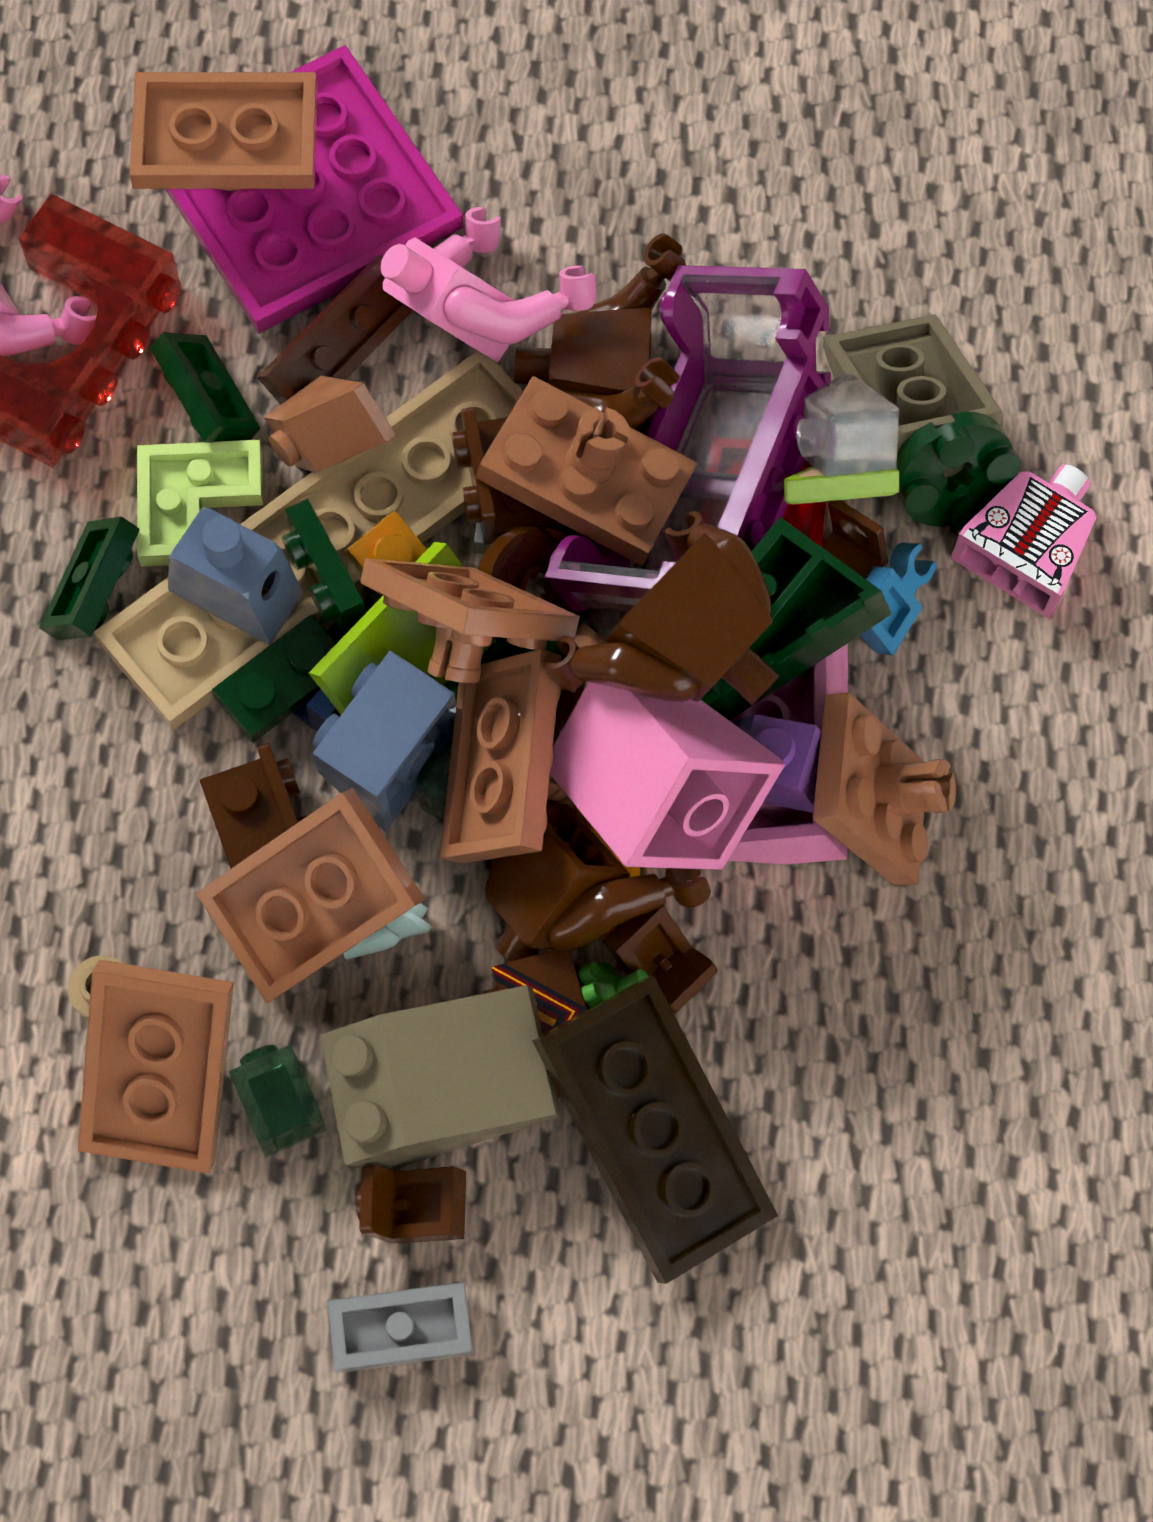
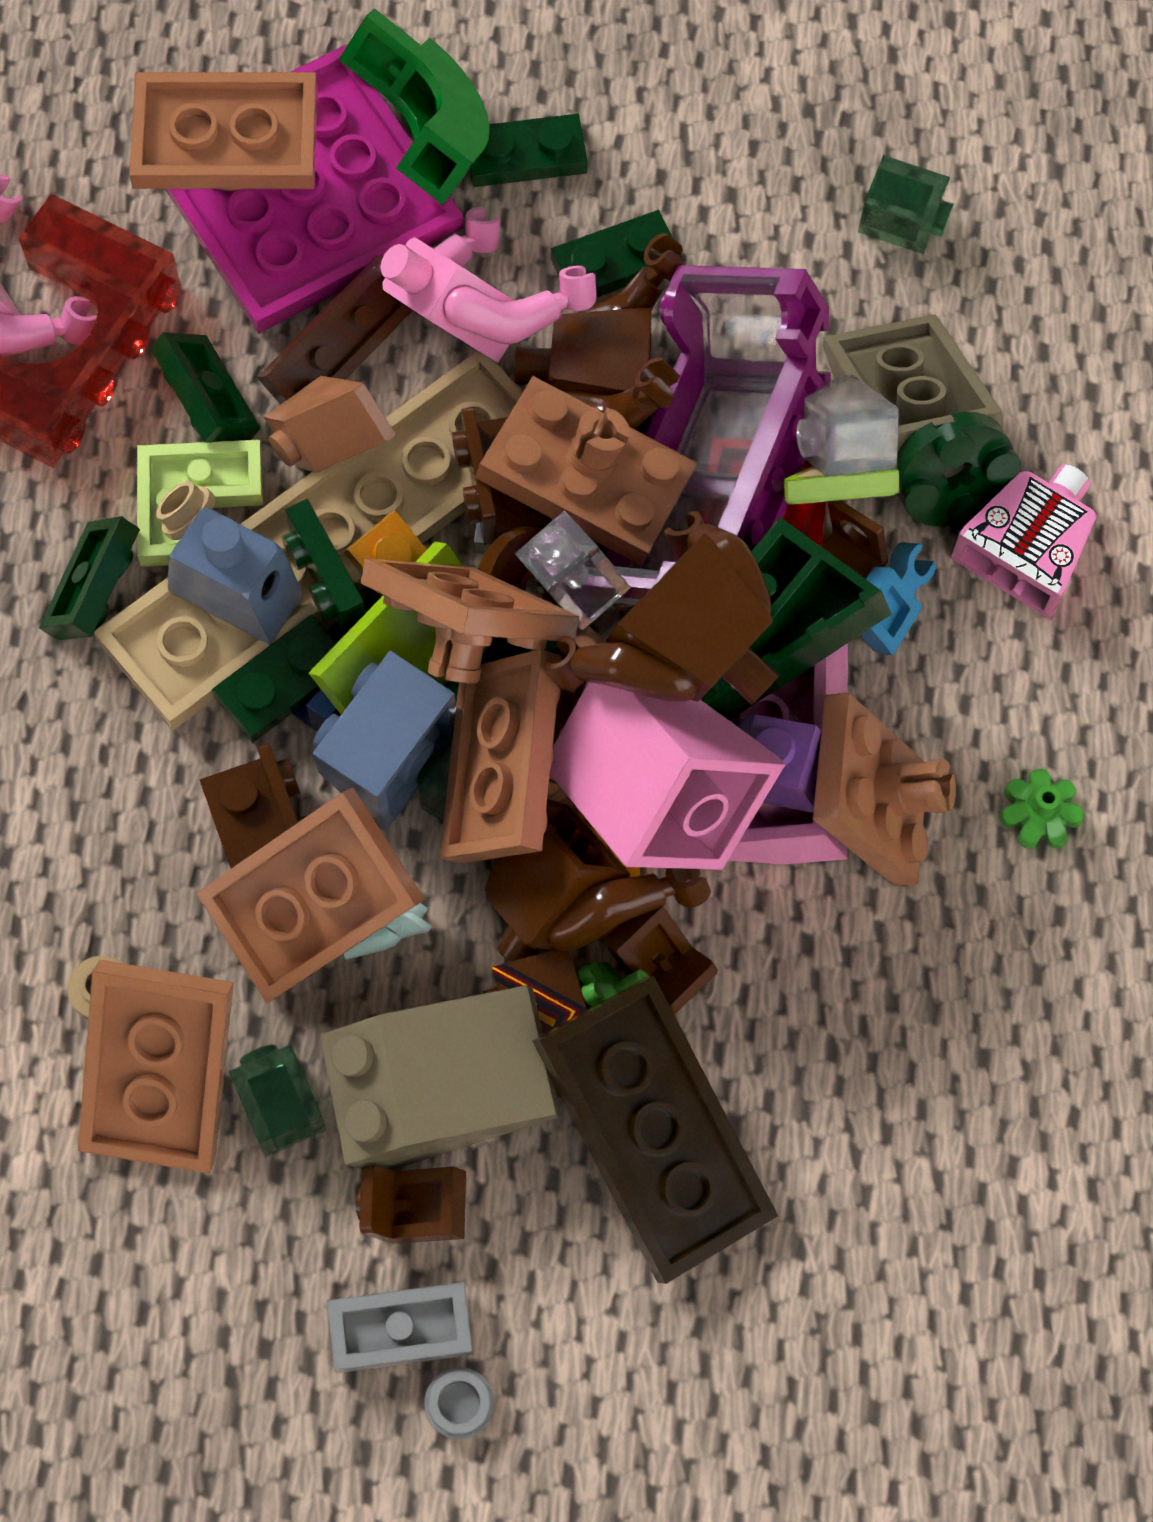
none -> tan plate [156,481,215,540]
none -> green arch [338,8,489,205]
none -> light grey tile [425,1367,494,1440]
none -> dark green plate [470,113,588,187]
none -> clear slope [514,510,631,630]
none -> dark green plate [551,209,682,298]
none -> clear green brick [858,155,954,254]
none -> bright green plant [999,769,1084,849]

